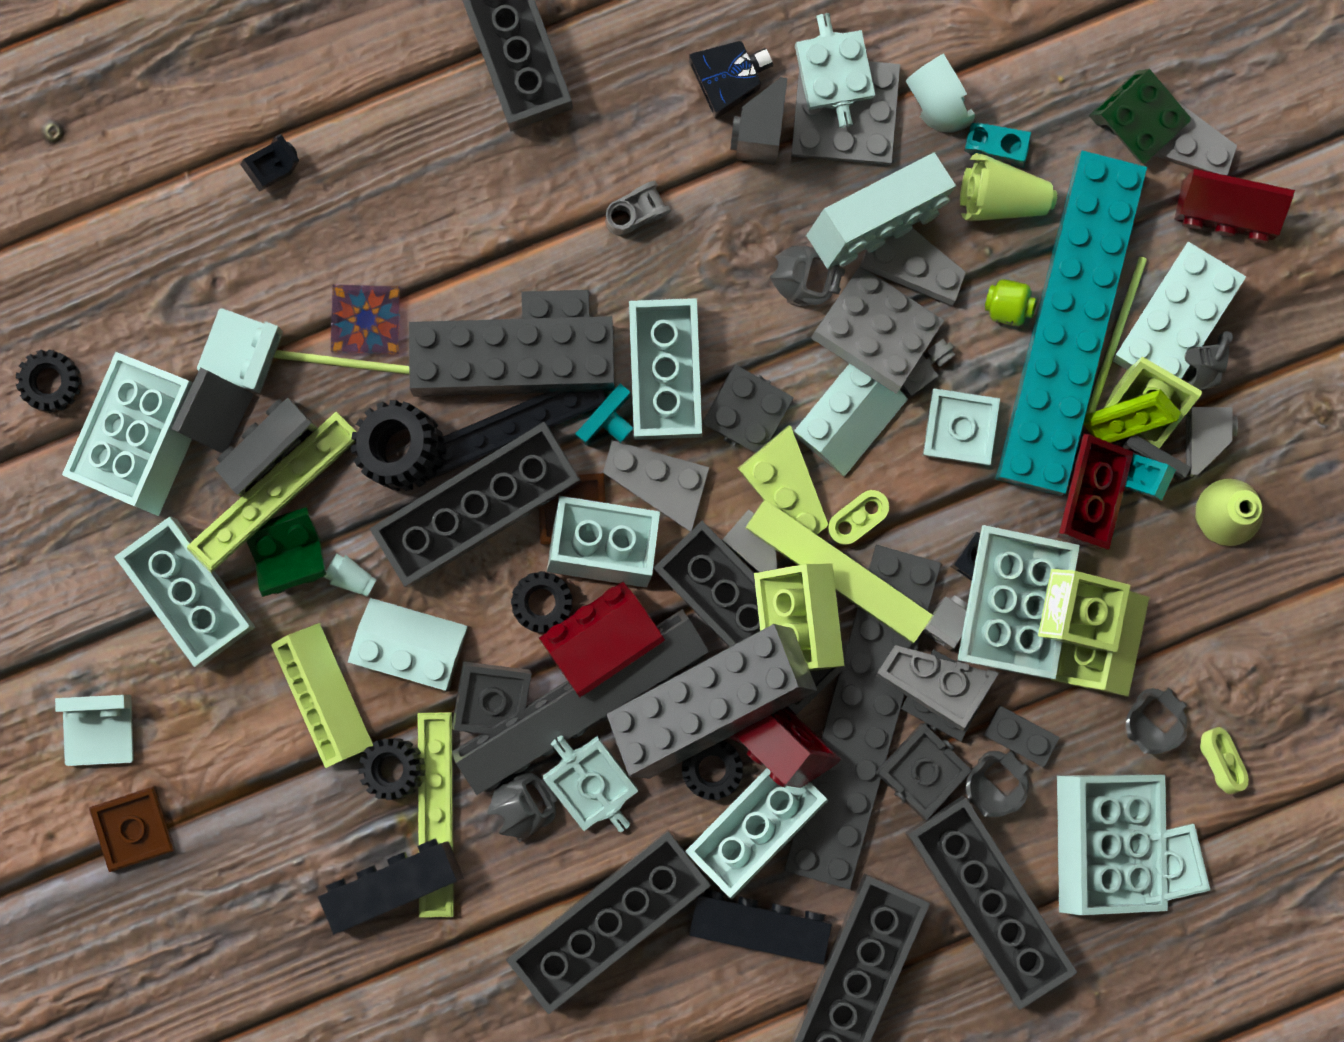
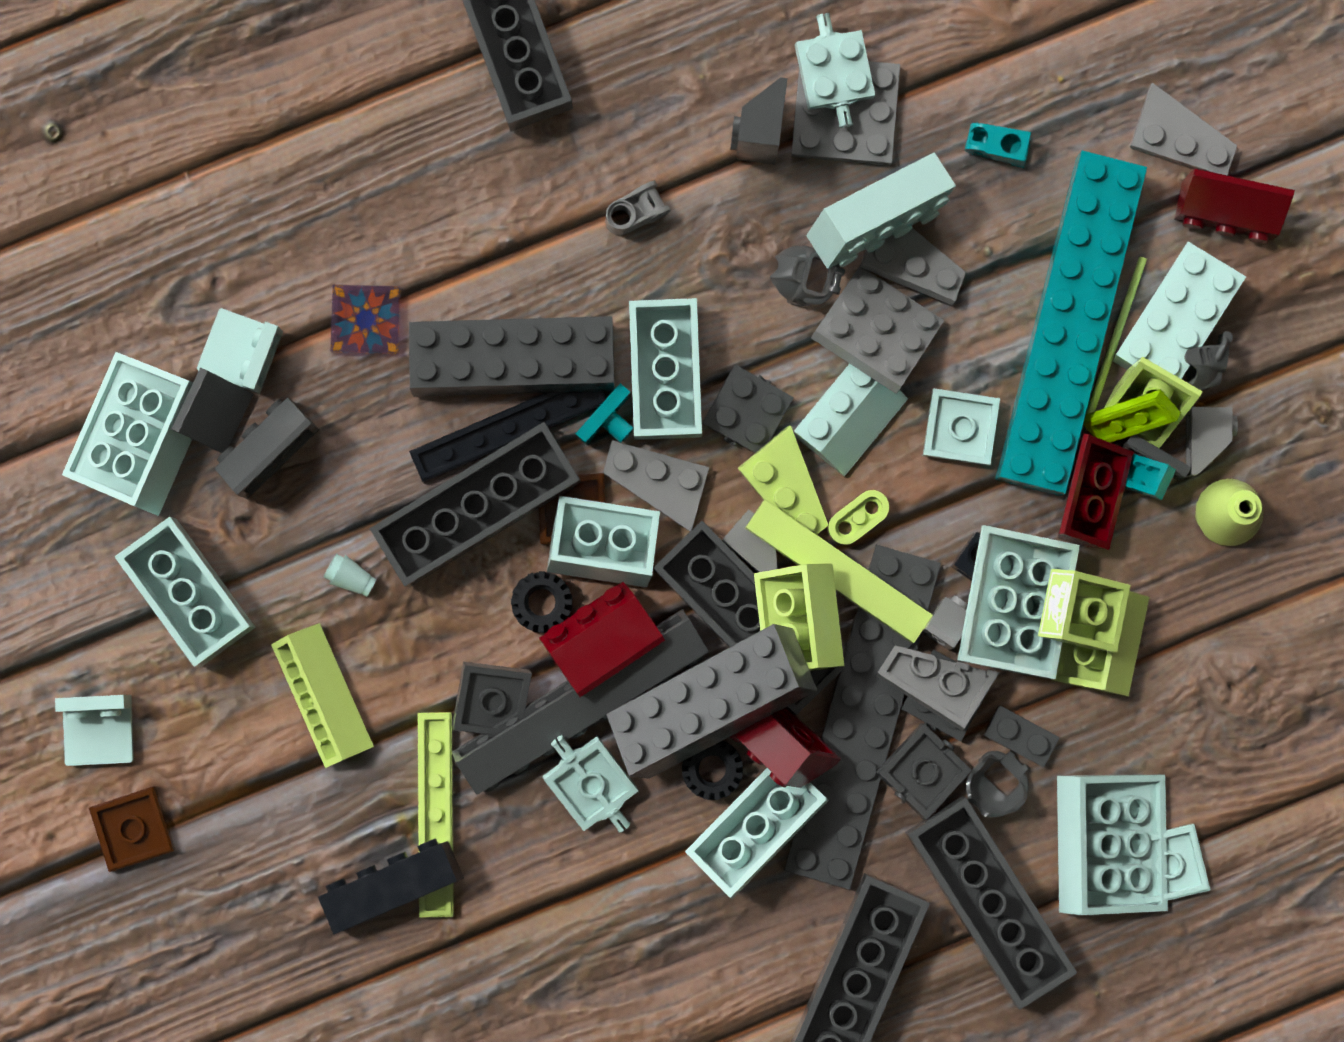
black tyre [16,350,82,413] -> none
yellowish green tile [187,412,356,573] -> none
black bracket [240,134,299,192] -> none
dark green bracket [246,507,326,597] -> none
yellowish green axle [274,350,410,375] -> none
light aqua slope [348,598,468,691] -> none
black tyre [351,400,445,491] -> none
black tyre [358,738,425,800] -> none
dark grey helmet [487,772,559,843] -> none
dark grey brick [506,830,711,1015] -> none
dark grey plate [521,290,590,319] -> none
black torso [689,41,773,119] -> none
black brick [689,889,832,965] -> none
light grey plate [902,339,955,397] -> none
light aqua brick [906,53,975,133] -> none
yellowish green cone [960,153,1057,221] -> none
lime head [985,279,1037,326] -> none
dark green bracket [1089,69,1191,164] -> none
dark grey helmet [1126,687,1187,754] -> none
yellowish green plate [1200,727,1249,794] -> none

